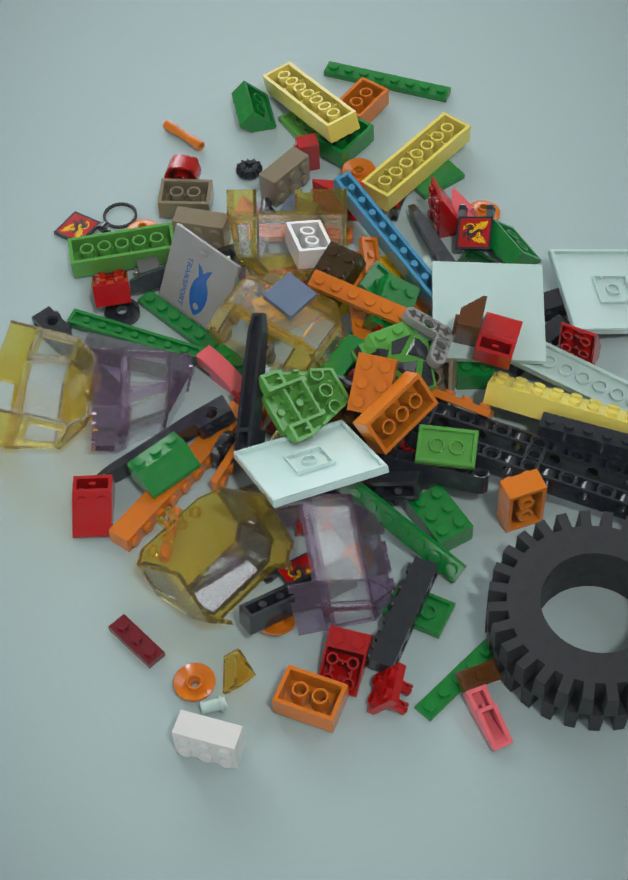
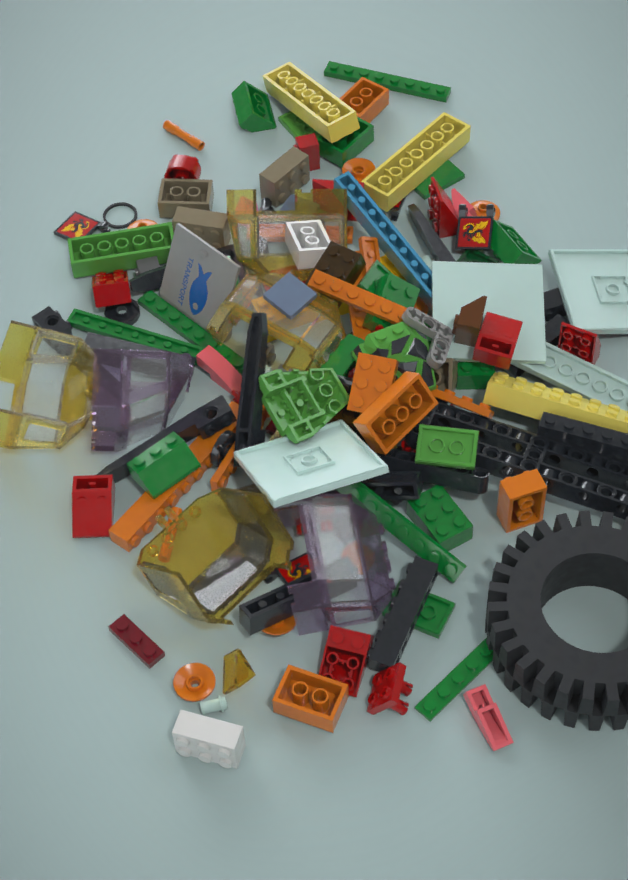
black gear [236,158,263,180] -> none
reddish brown plate [455,659,501,693] -> none

